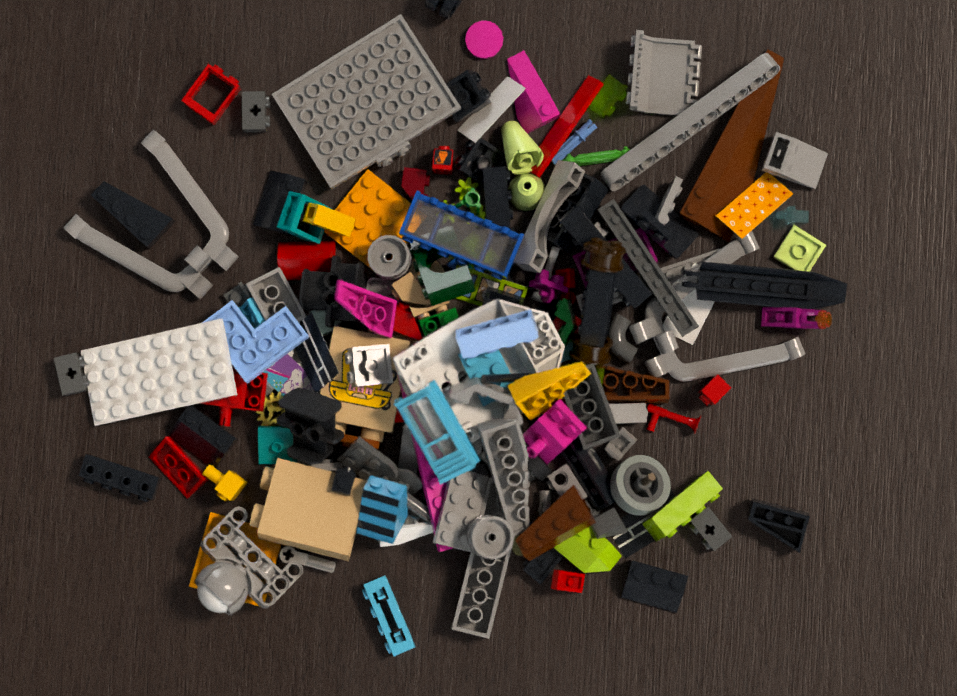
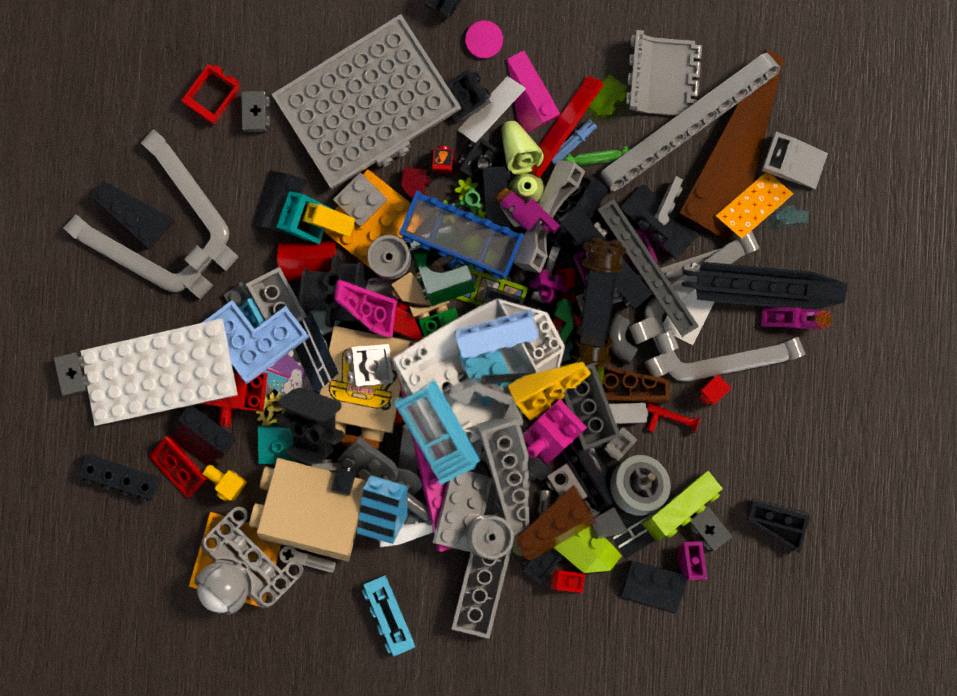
yellowish green tile [773,225,826,271] -> none
none -> light grey plate [333,173,388,227]
none -> magenta plate [495,188,560,234]
none -> magenta slope [676,541,707,581]

